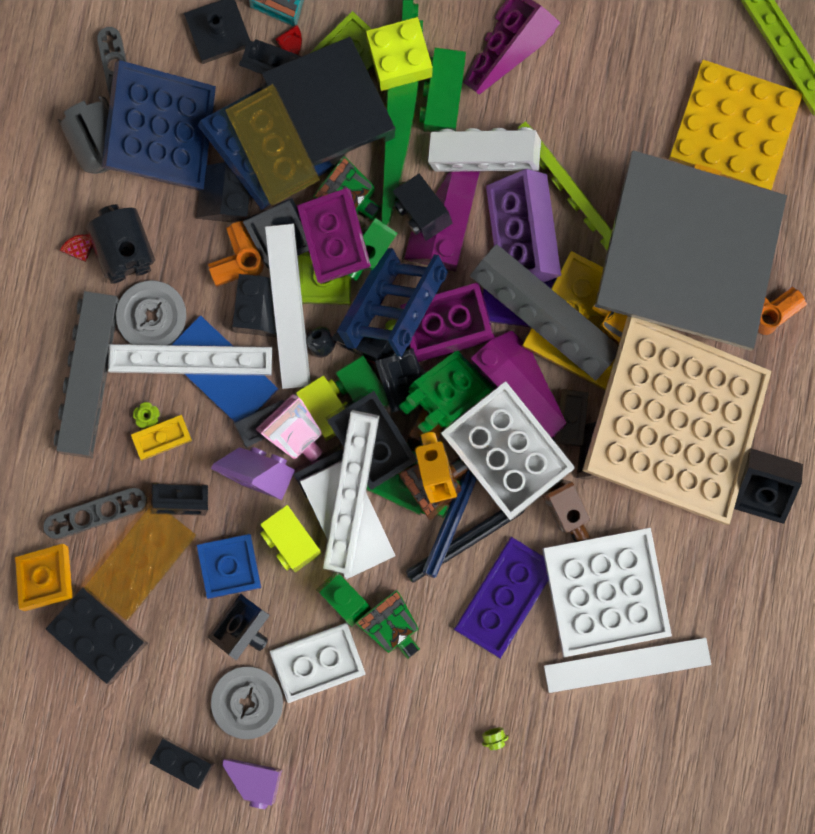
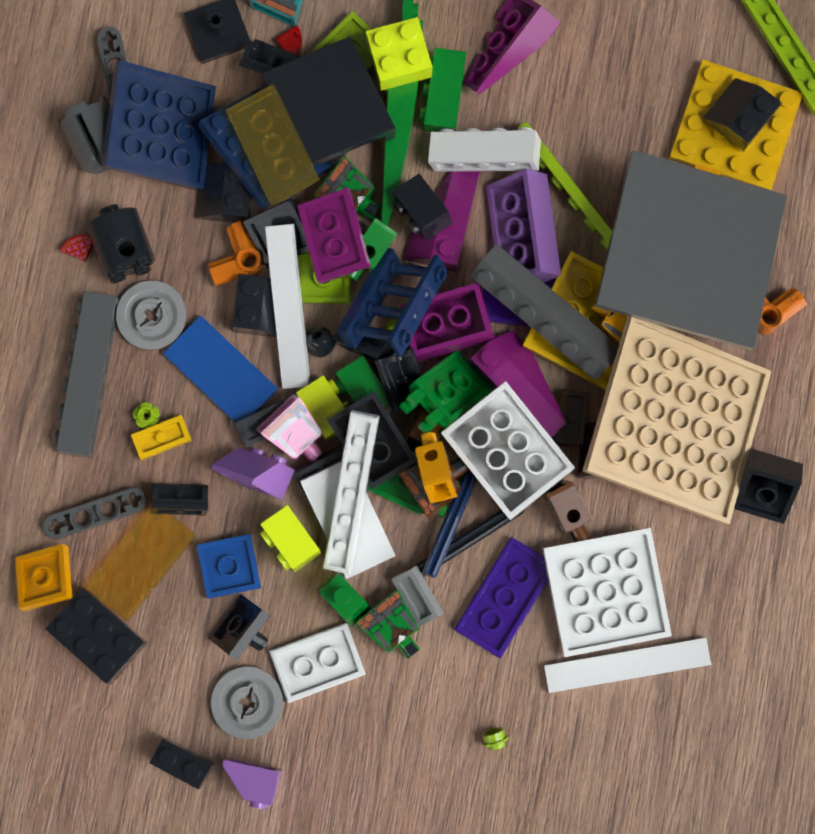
white tile [108,344,272,376] -> none
none -> light grey tile [392,565,443,627]
none -> black slope [702,78,782,152]

